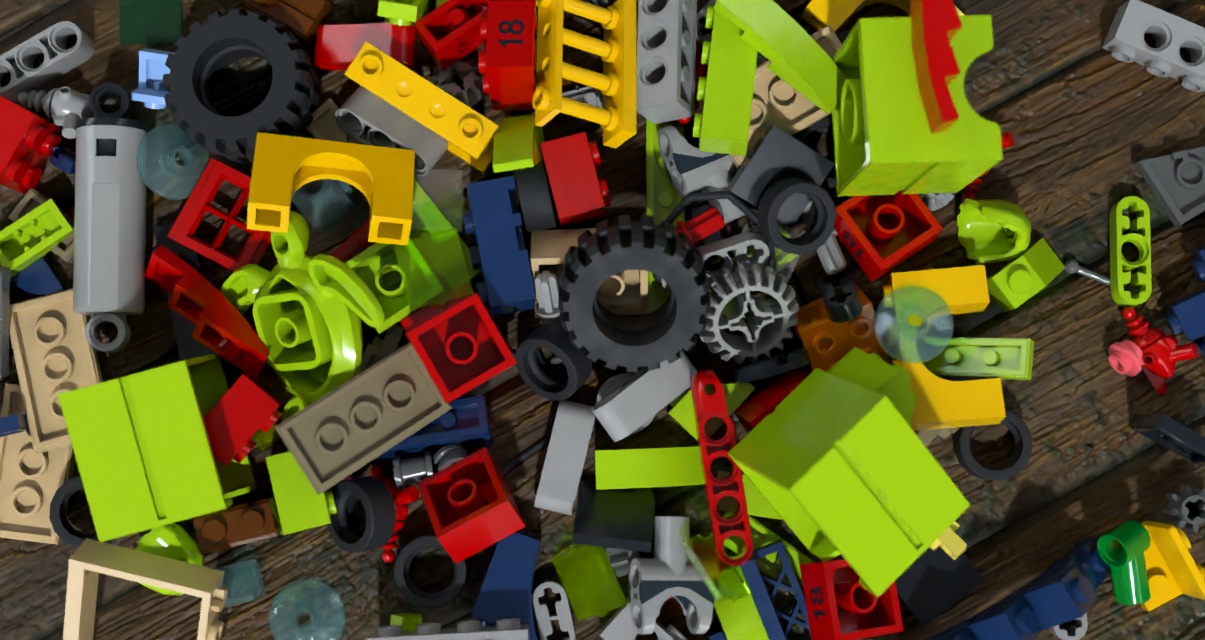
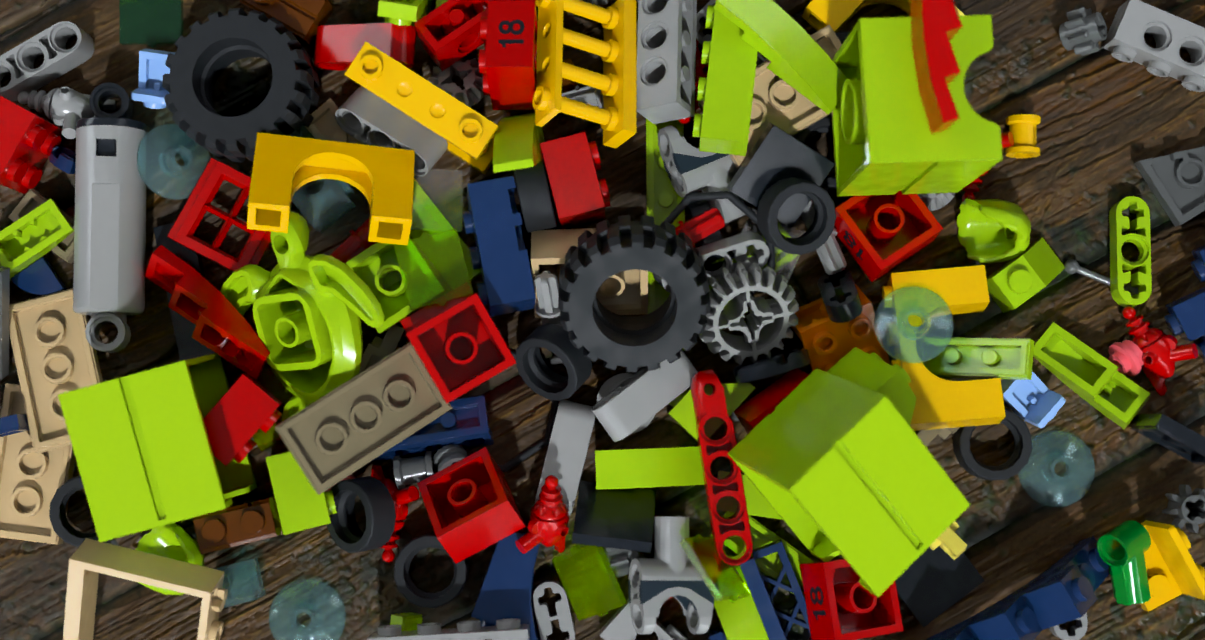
none -> red piece [515,475,569,554]
none -> light blue bracket [1001,371,1066,428]
none -> yellow bush [1005,114,1041,158]
none -> clear light blue dish [1018,430,1095,507]
none -> lime slope [1033,322,1150,430]
none -> dark grey gear [1059,7,1107,56]

